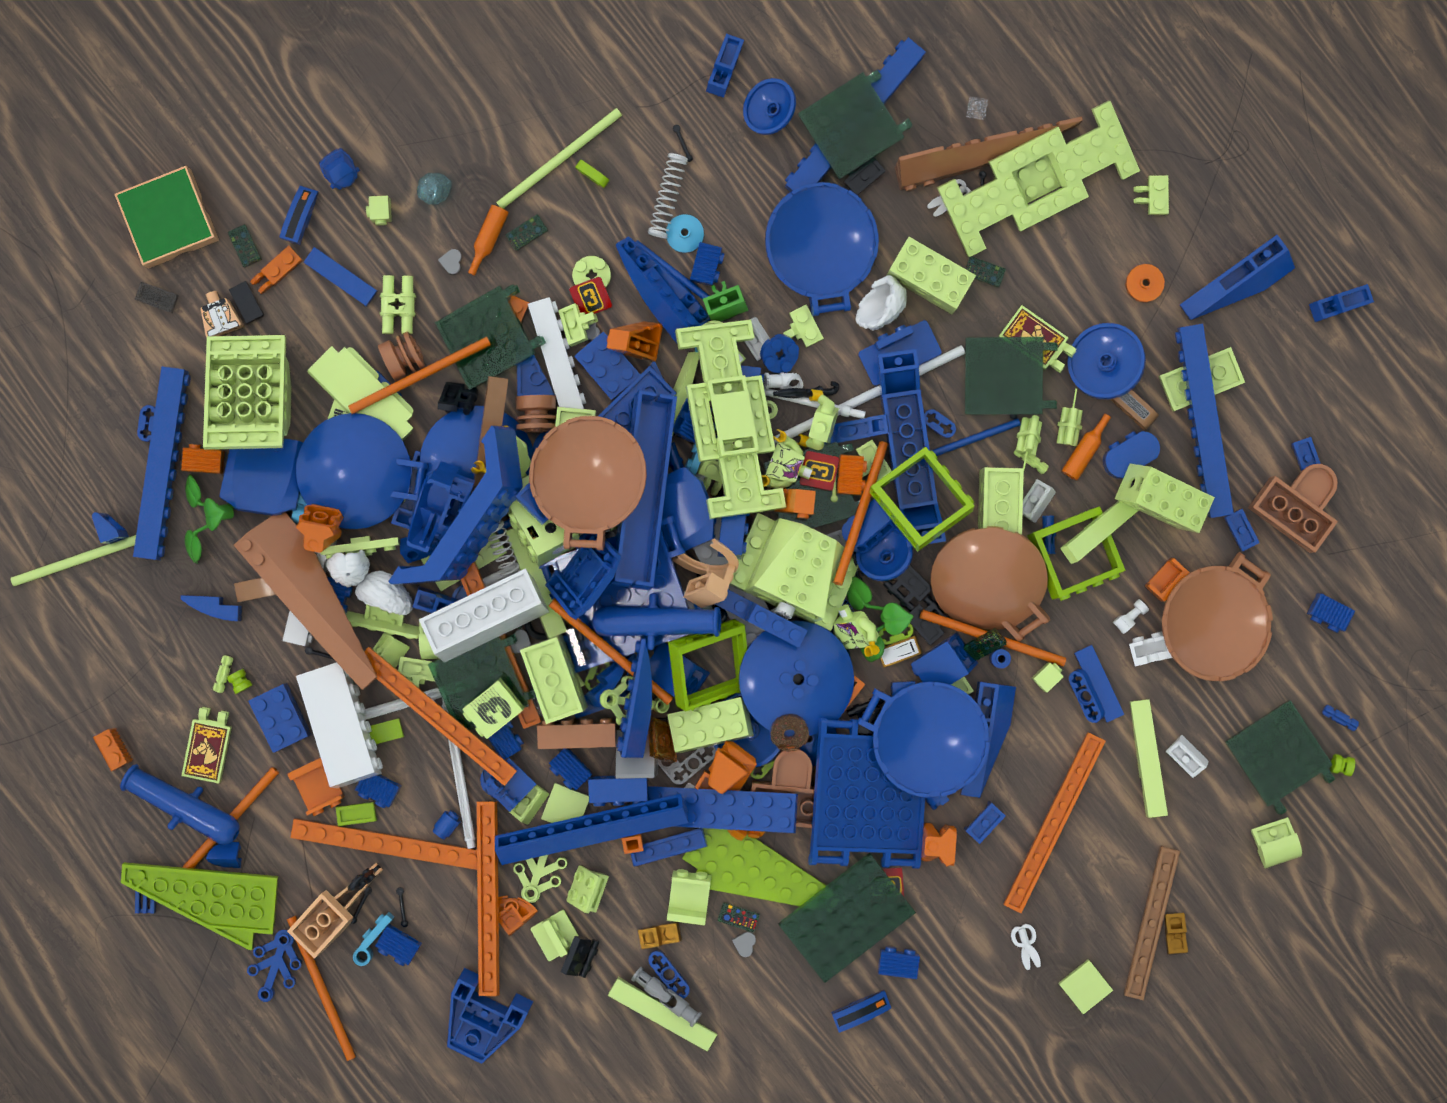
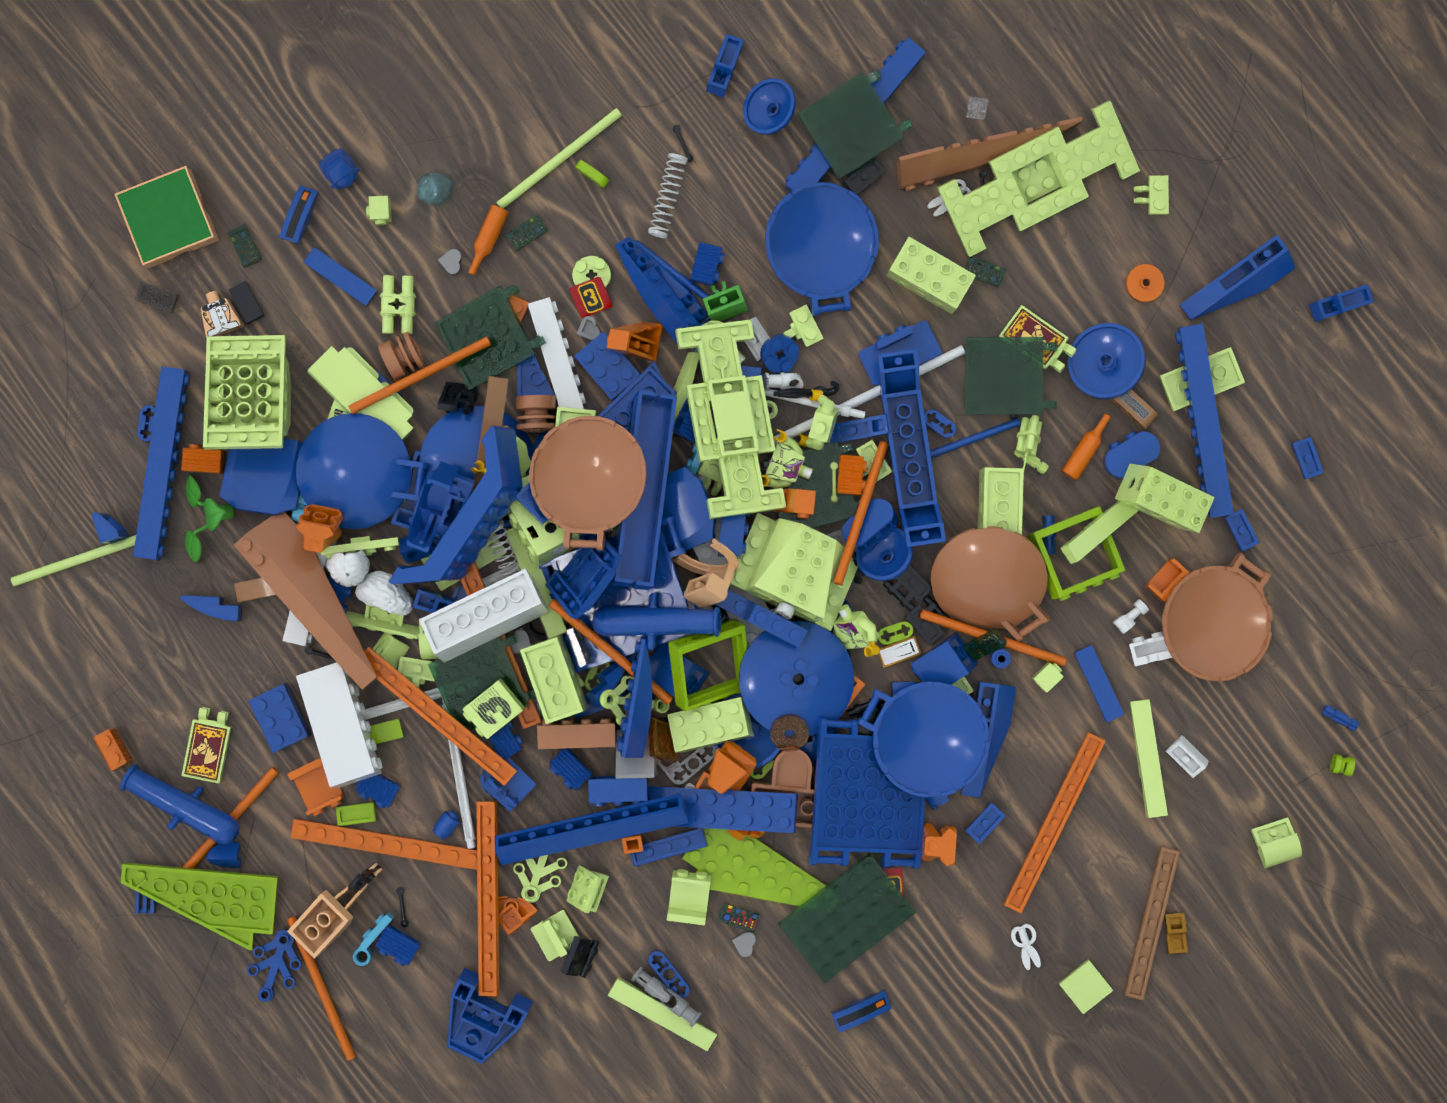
yellowish green axle [213,655,233,693] -> none
lime wheel [226,669,253,695] -> none
orange hinge [250,245,303,294] -> none
black hinge [351,887,372,924] -> none
yellowish green slope [509,785,549,825] -> none
yellowish green tile [541,783,589,823] -> none
yellowish green hinge [558,303,598,347] -> none
pearl gold slope [638,922,682,949] -> none
medium azure dish [666,214,704,253] -> none
blue pin [669,442,683,472] -> none
sticker [800,451,839,491] -> none
bright green plant [847,577,913,663] -> none
white hair [855,275,907,331] -> none
lime window [869,447,975,552] -> none
blue brick [878,946,920,979] -> none
white slope [1023,479,1056,523] -> none
yellowish green piece [1057,389,1083,446] -> none
blue beam [1069,669,1105,723] -> none
clear green plate [1225,700,1336,815] -> none
nougat brick [1248,464,1338,553] -> none
blue brick [1307,593,1355,633] -> none

